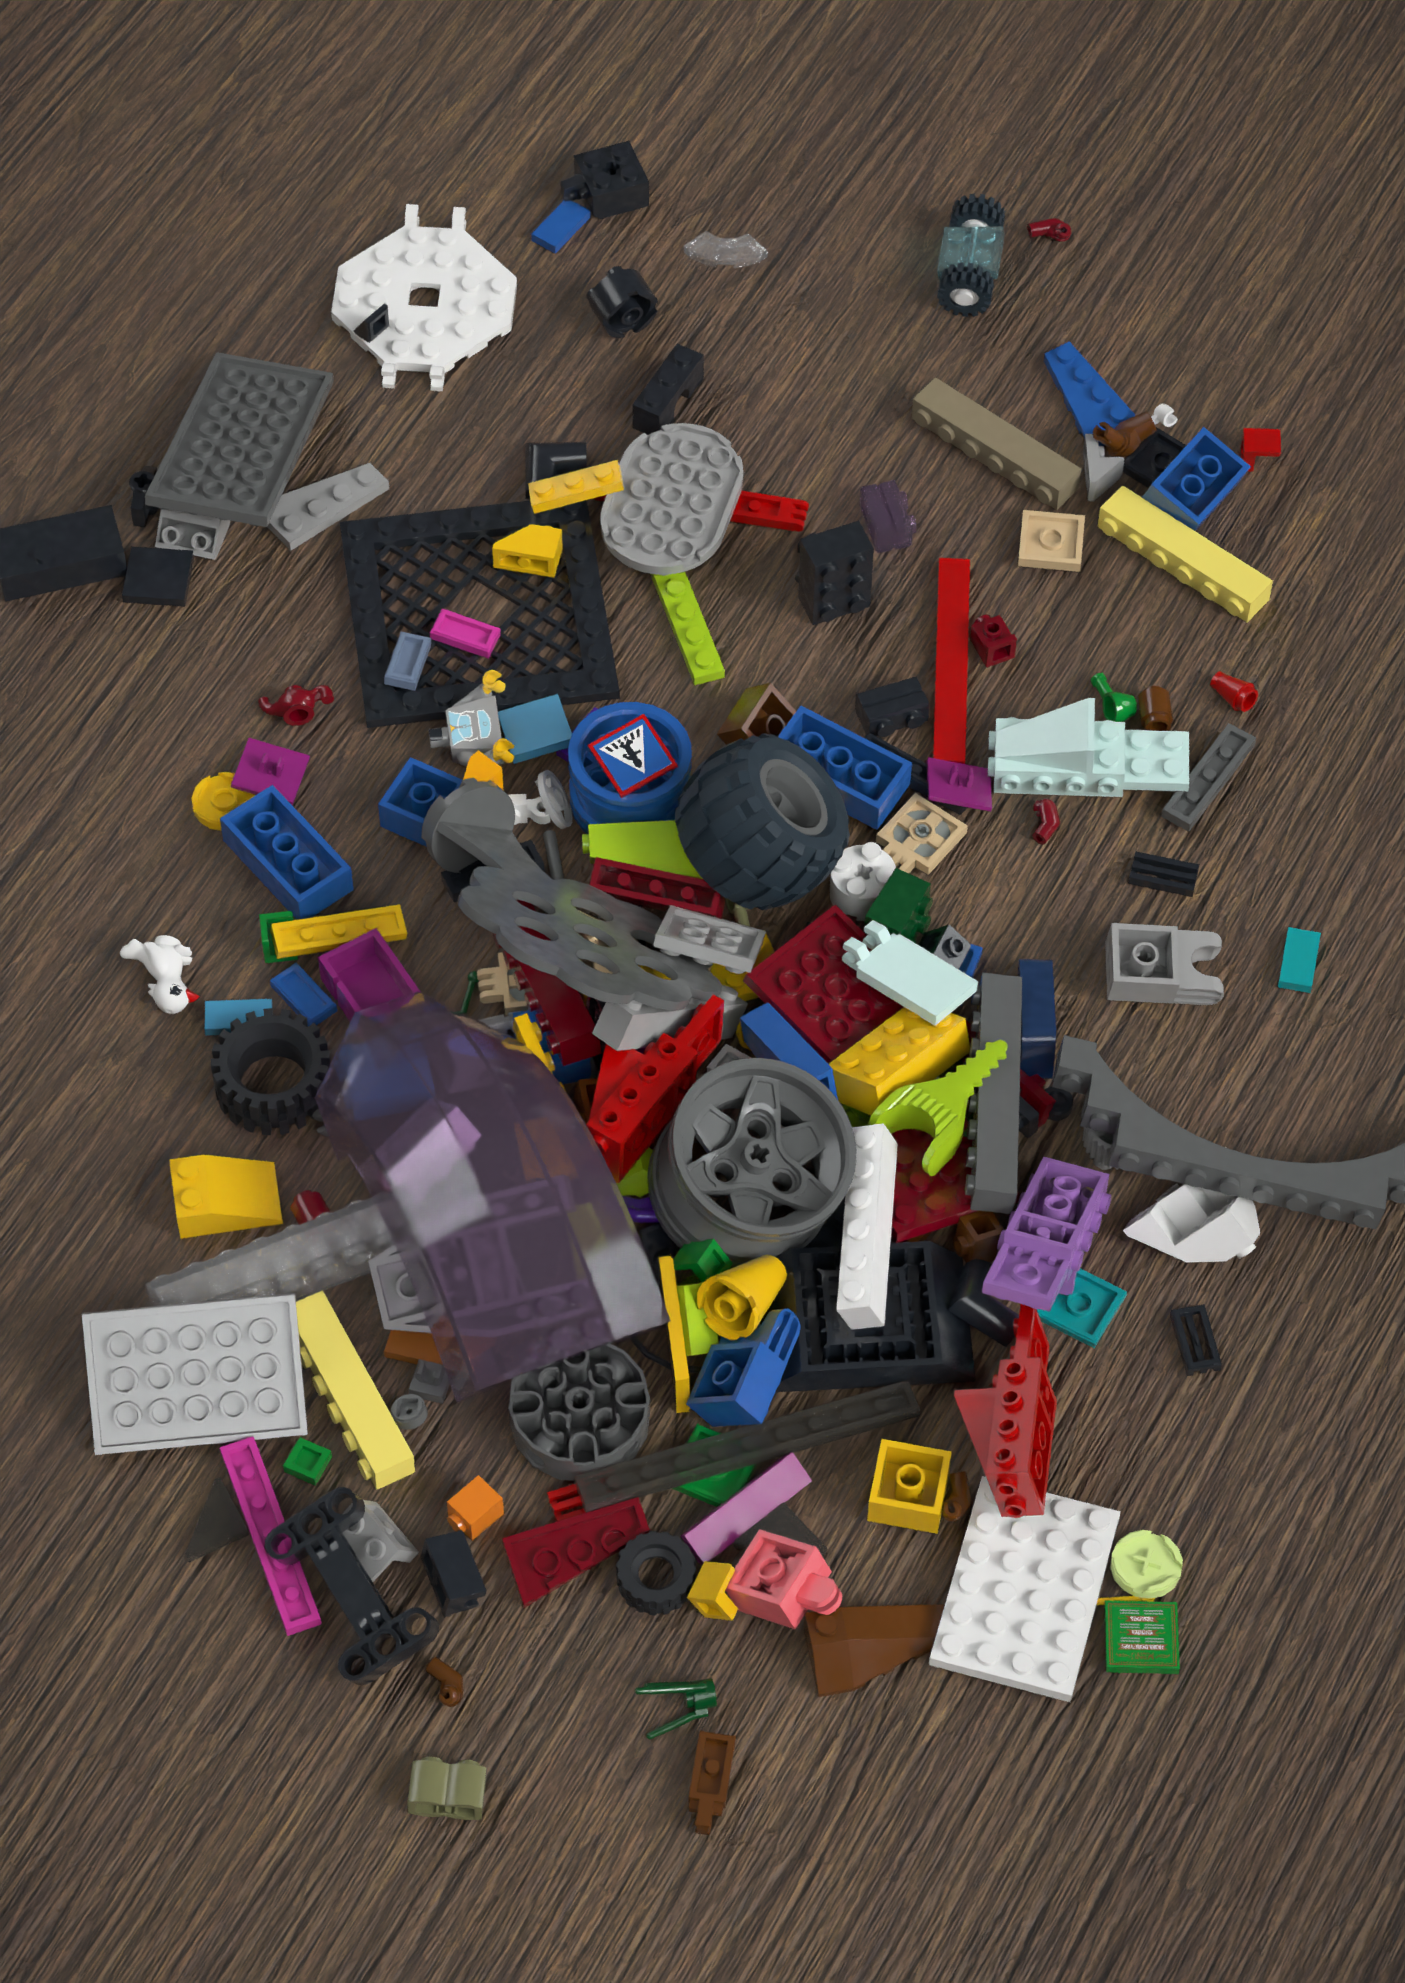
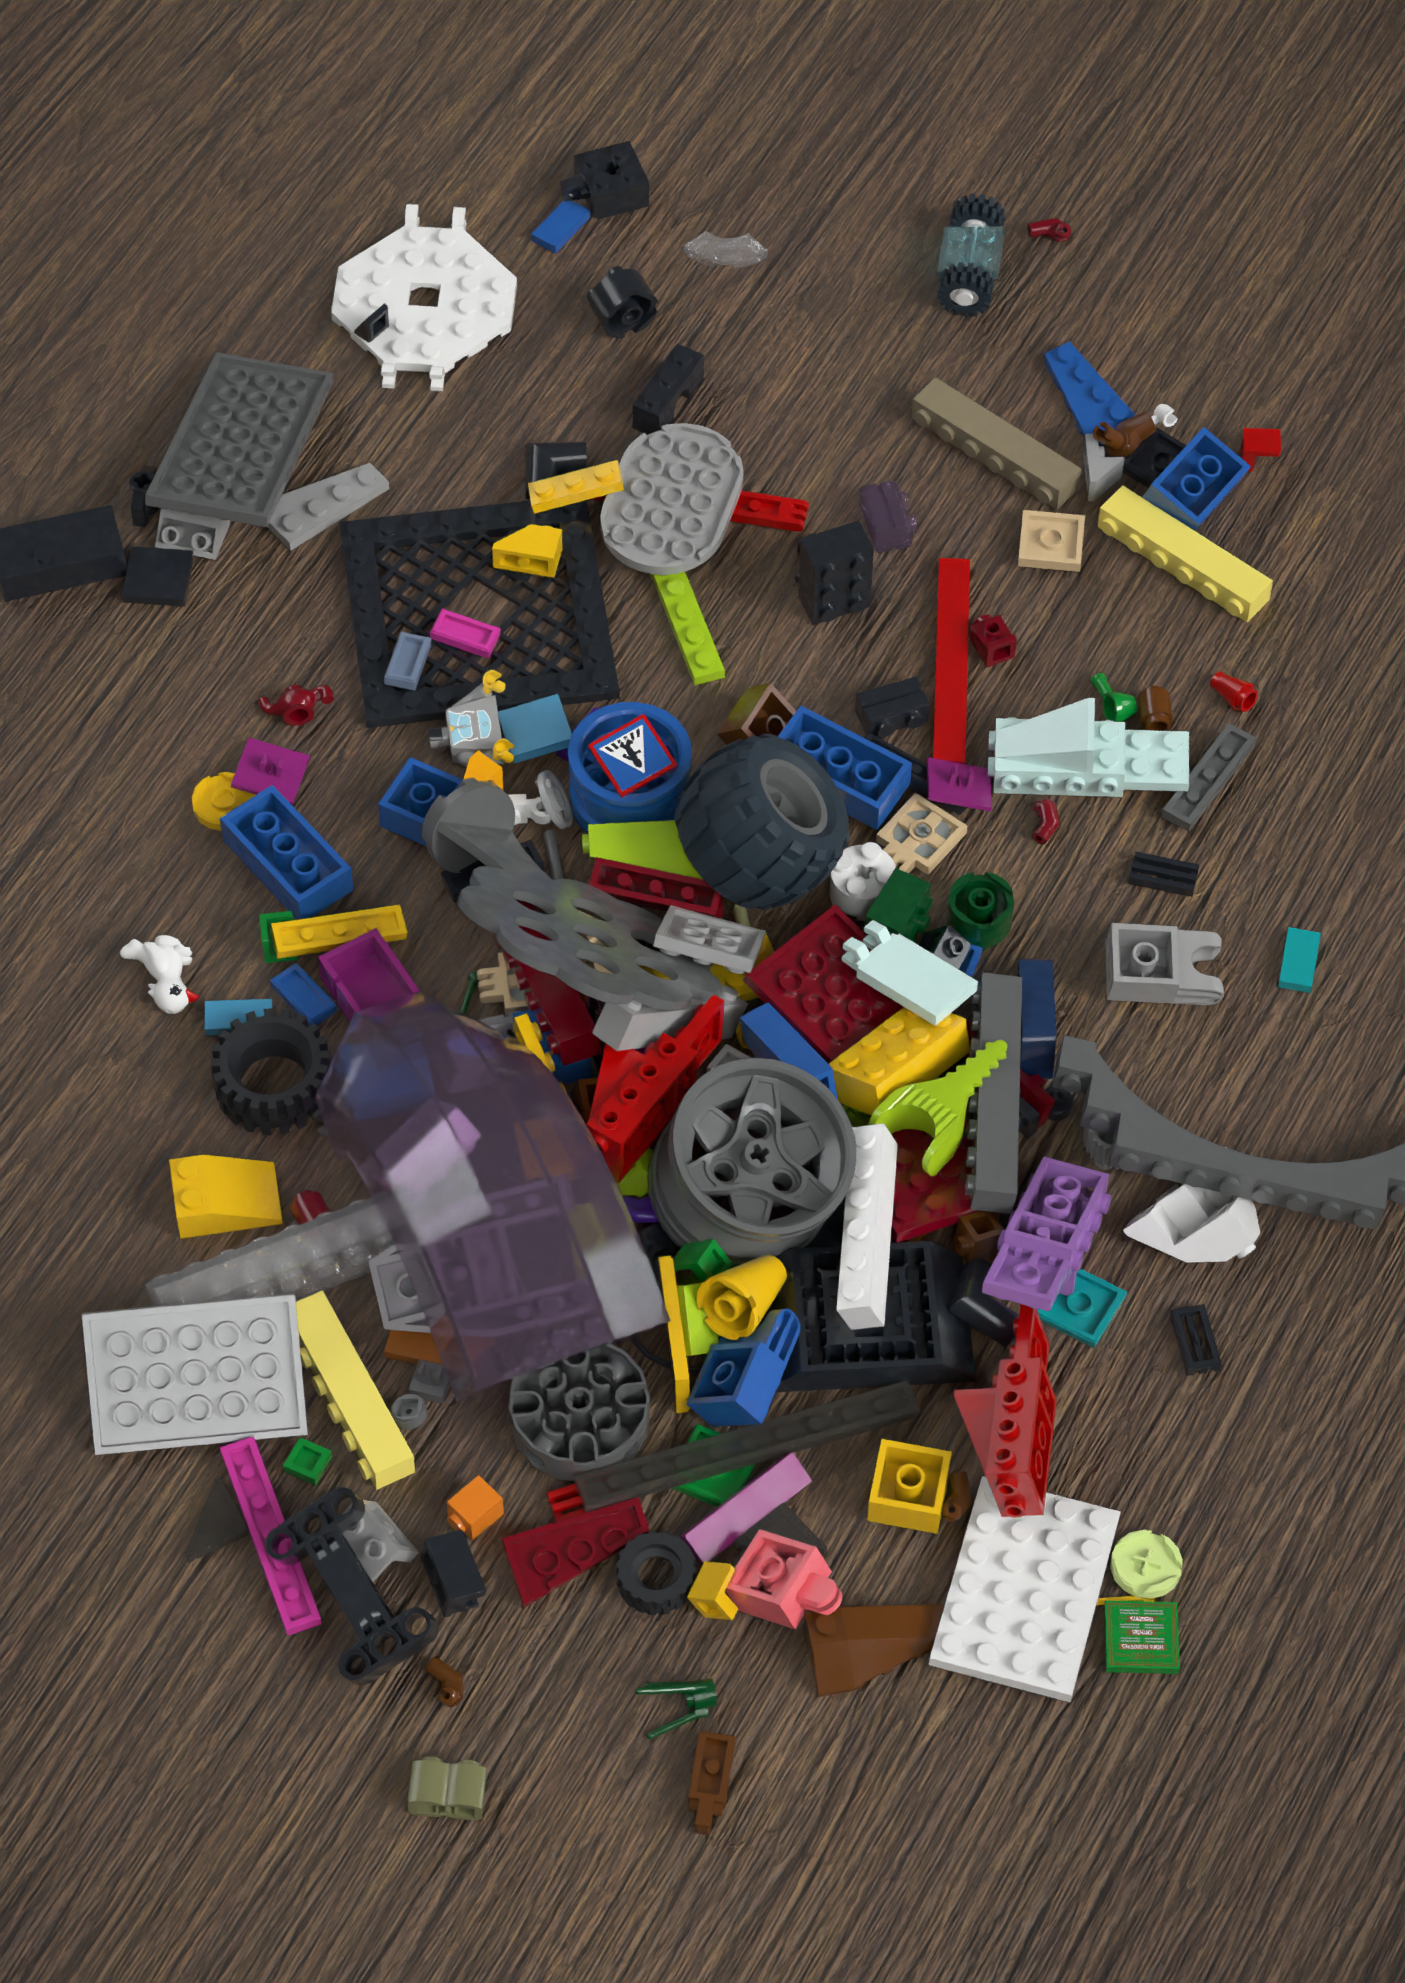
none -> dark green brick [946,872,1014,951]

